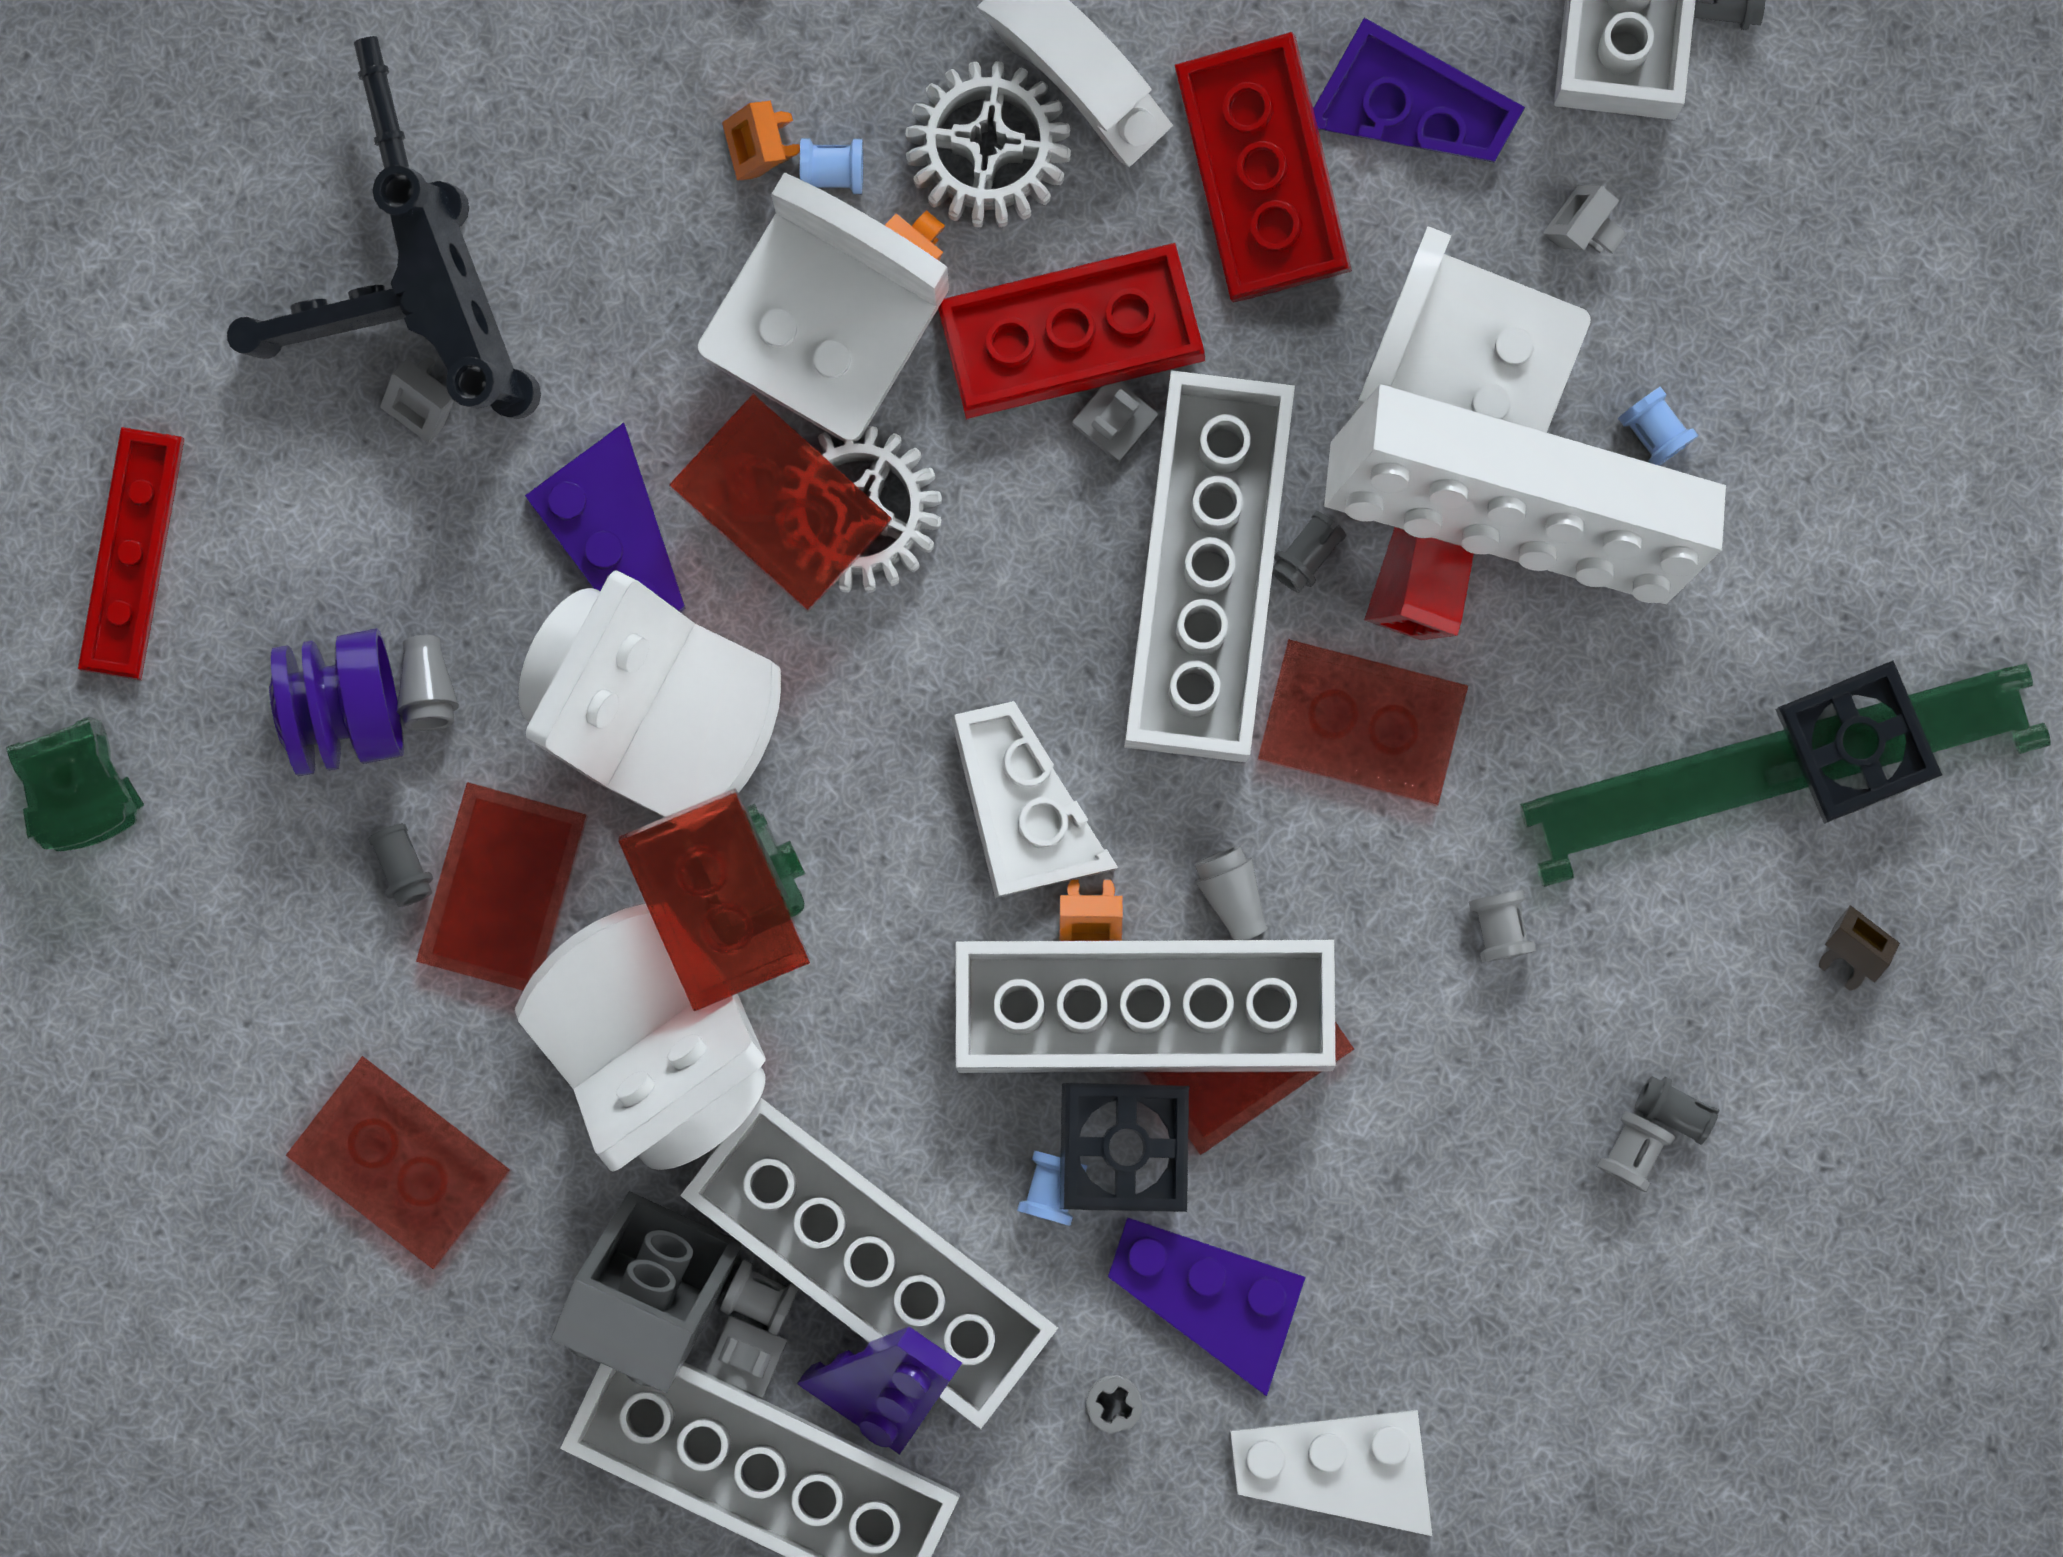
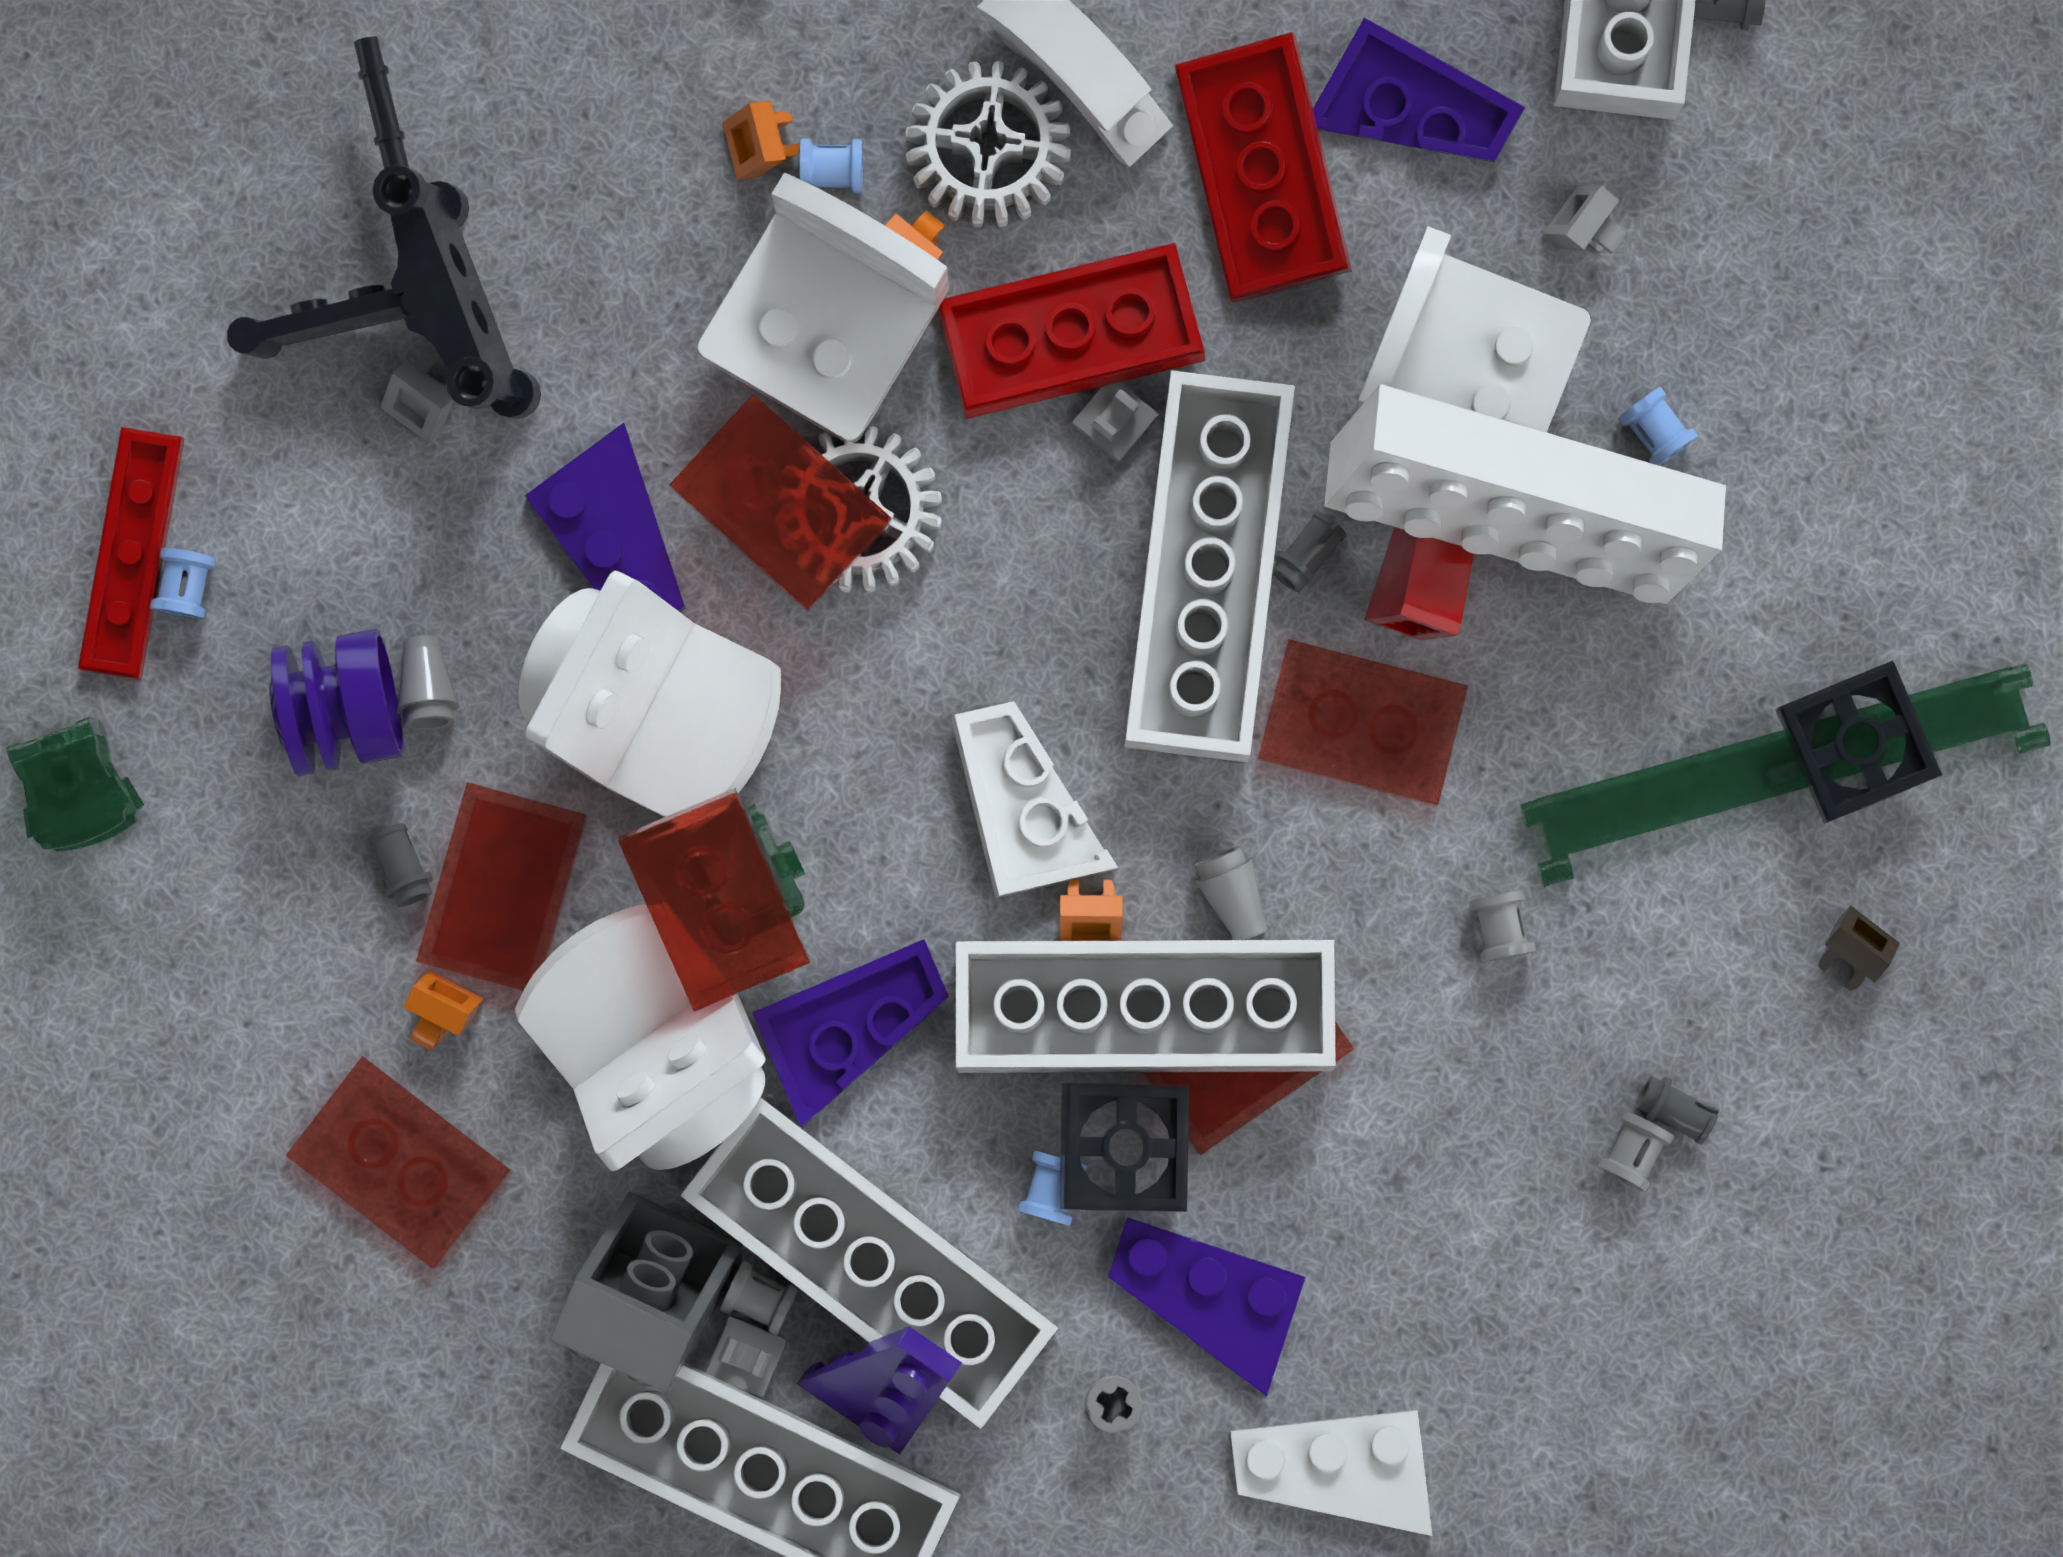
none -> light blue bush [150,548,216,620]
none -> orange tile [403,970,485,1051]
none -> dark purple wing [752,939,949,1128]

